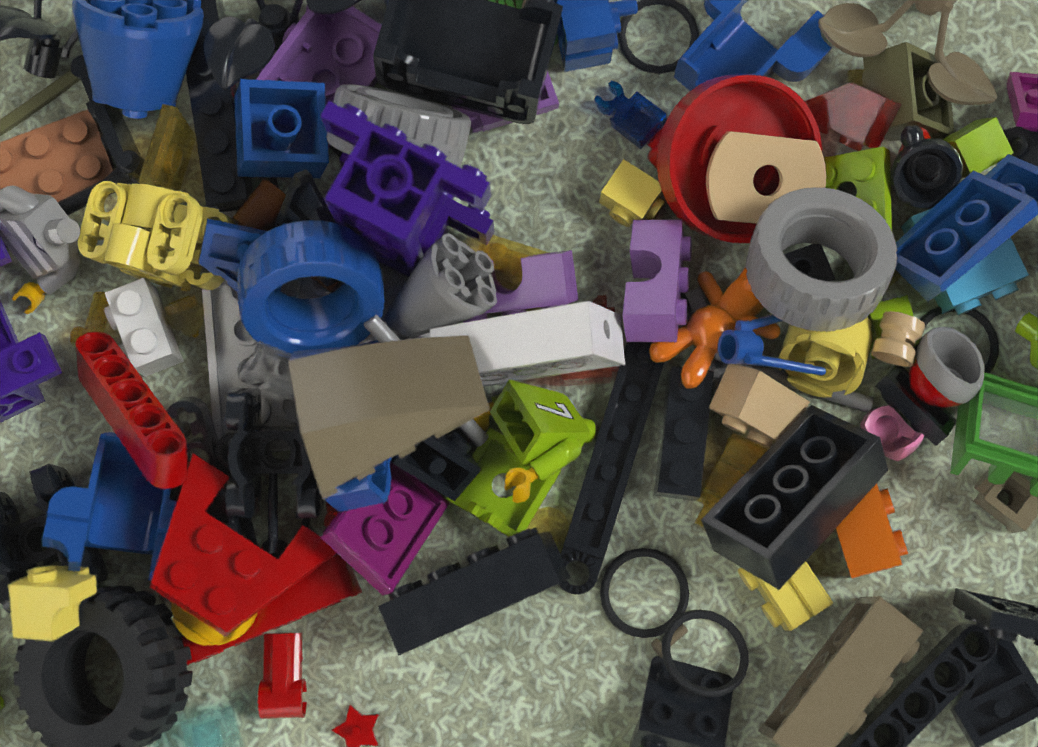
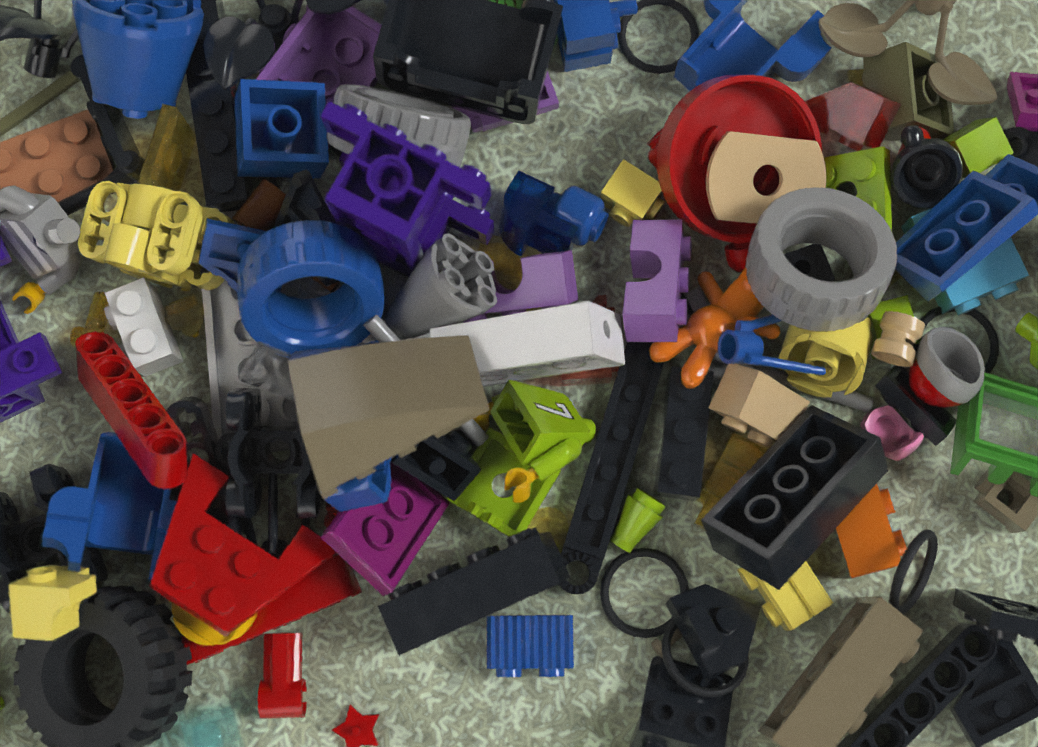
clear blue plate [594,81,667,149] -> none
none -> blue brick [487,615,574,677]
none -> clear blue brick [499,171,579,257]
none -> blue head [545,185,609,246]
none -> lime cone [610,488,666,553]
none -> black plate [665,584,761,680]
none -> red hinge [724,243,750,273]
none -> black tyre [889,530,938,614]

